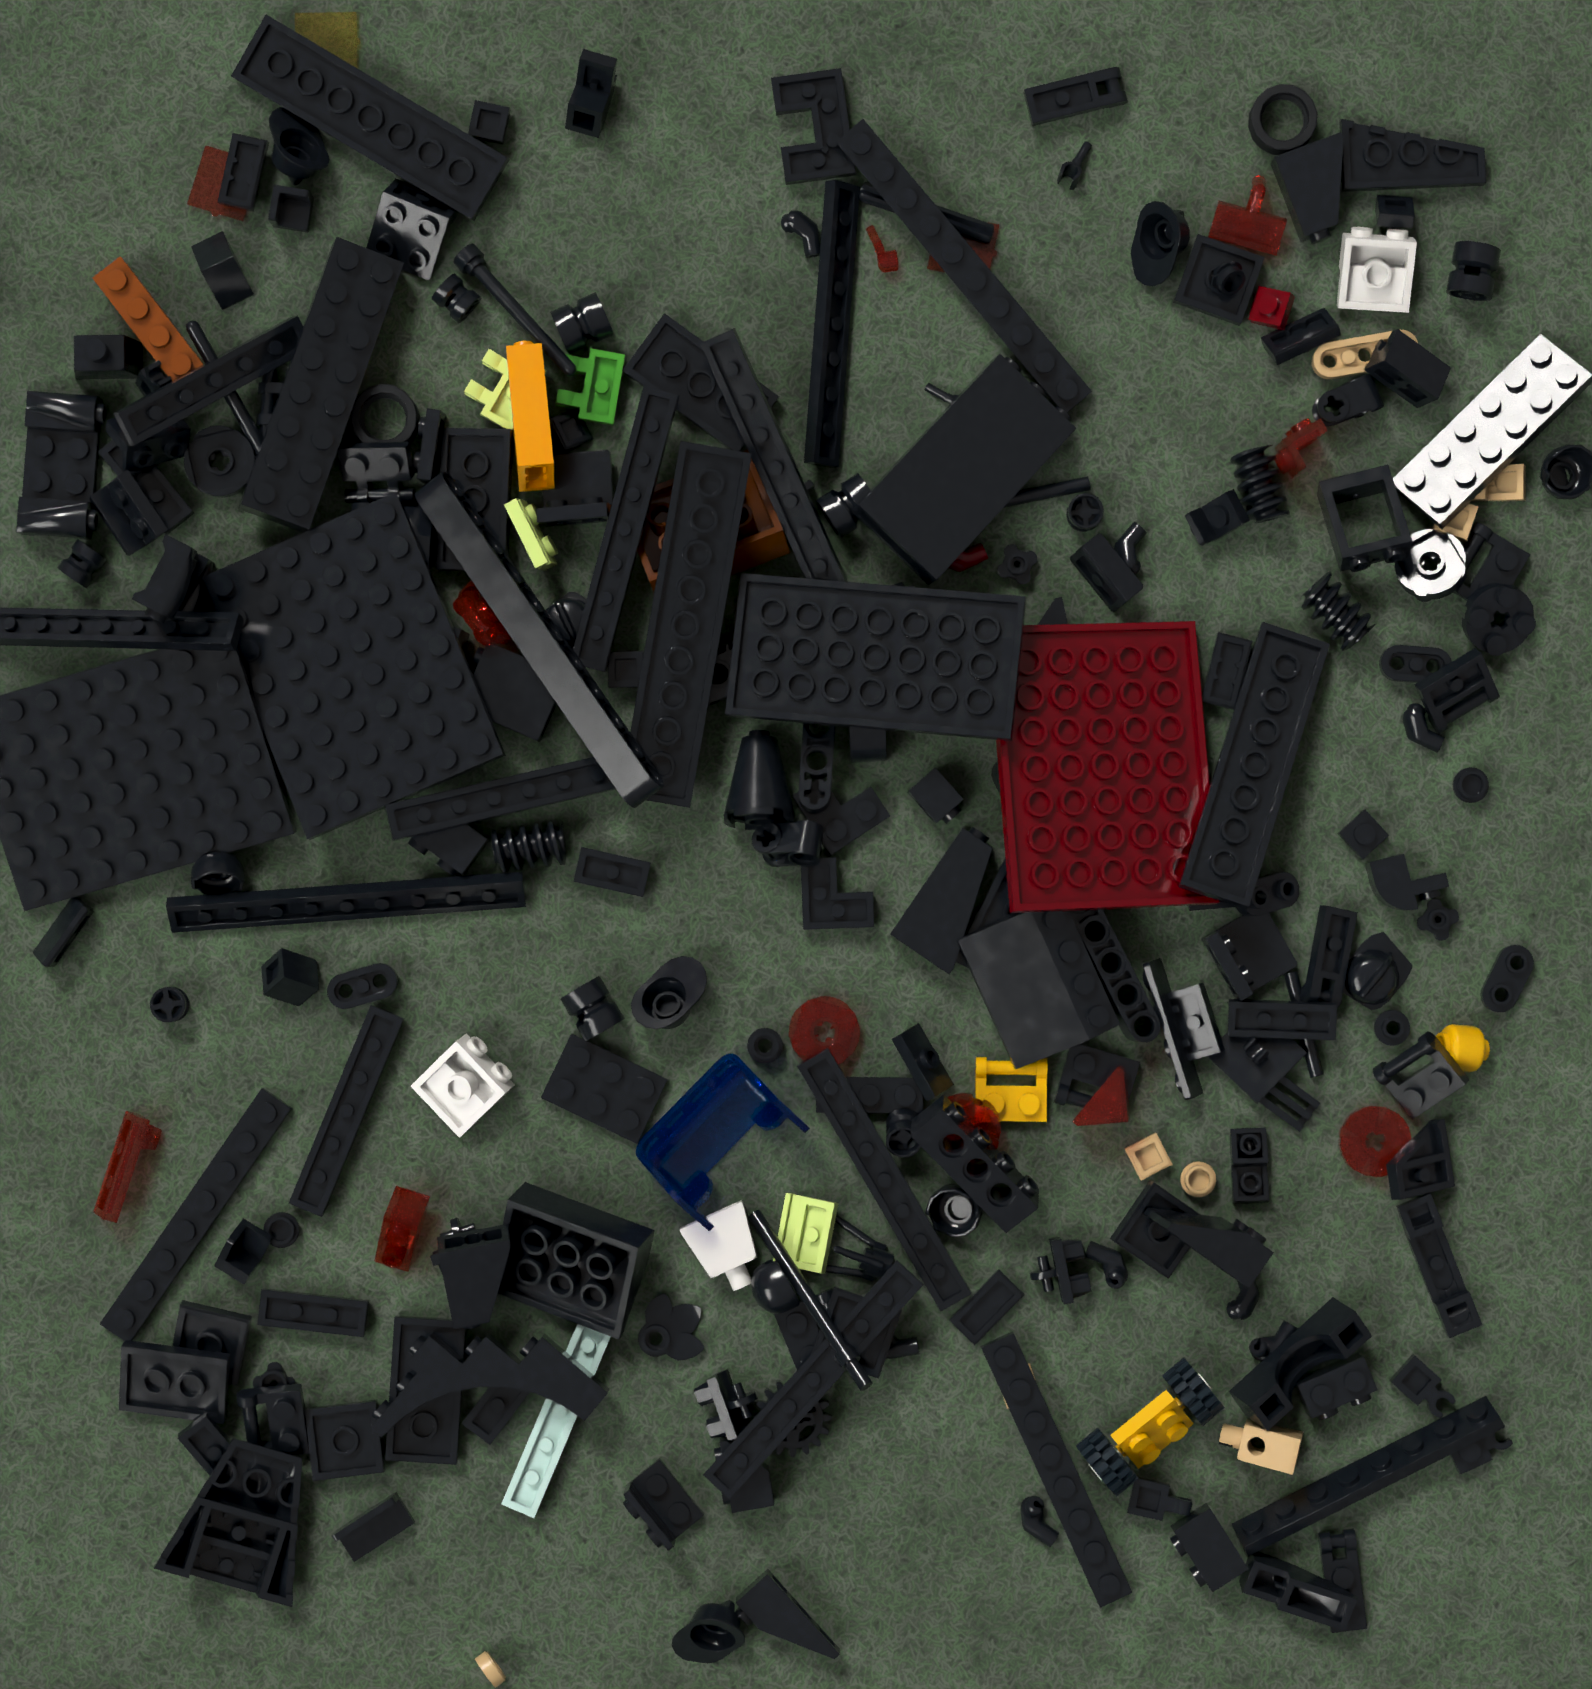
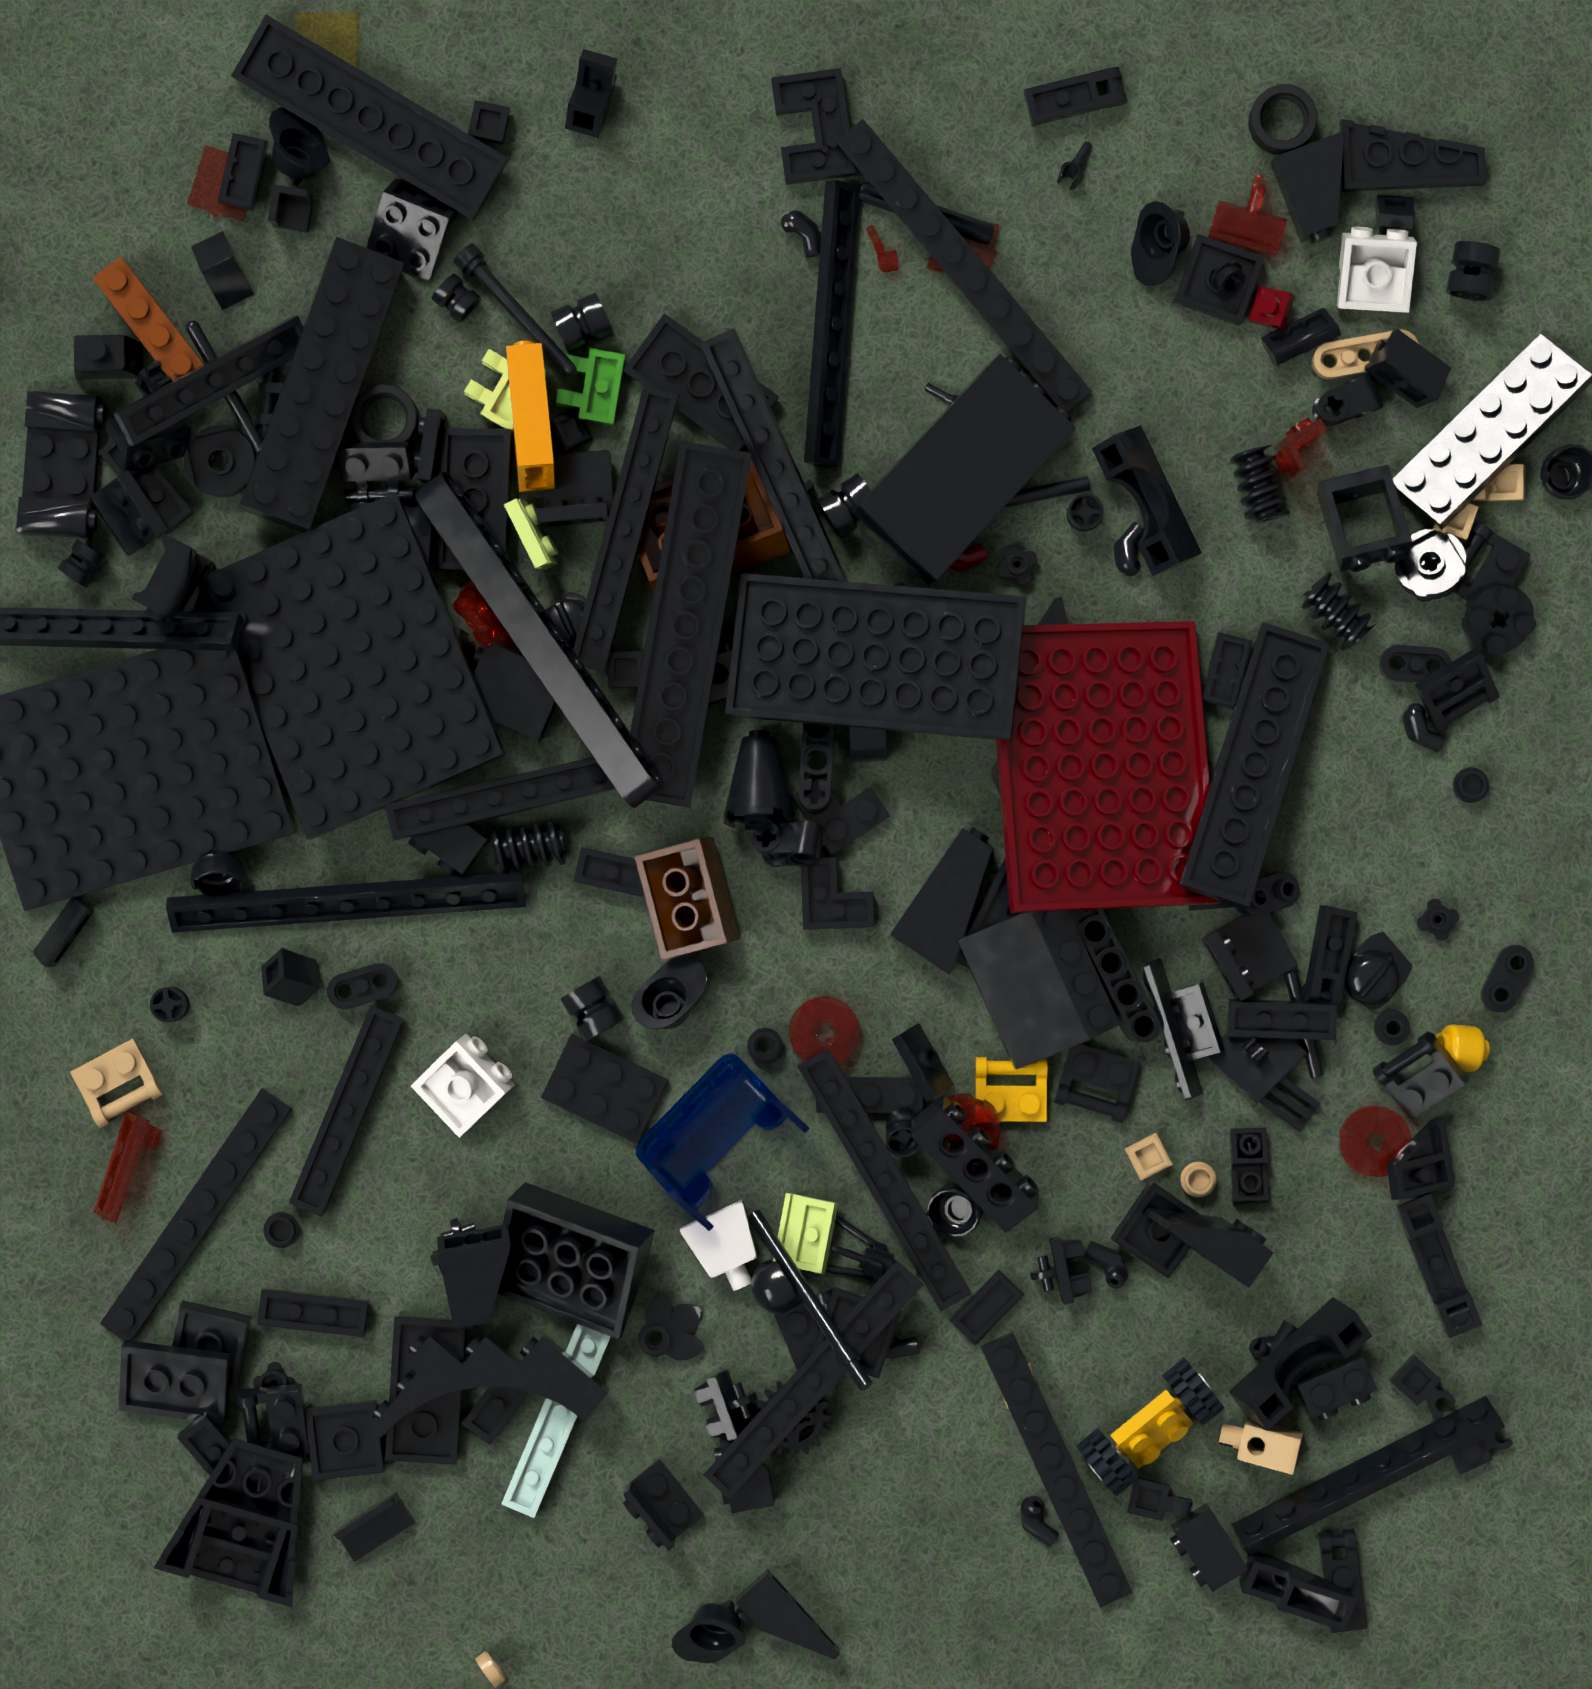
black panel [214,1218,273,1284] -> none
clear red slope [374,1186,430,1272] -> none
black brick [908,768,963,824] -> none
black slope [1070,533,1143,612] -> none
clear red slope [1072,1065,1130,1126] -> none
black bracket [1185,489,1250,546] -> none
black arm [1226,1280,1260,1320] -> none
black plate [1337,809,1389,860] -> none
black brick [1365,854,1449,911] -> none
none -> tan plate [70,1038,163,1128]
none -> reddish brown slope [634,837,740,960]
none -> black arch [1092,425,1202,576]

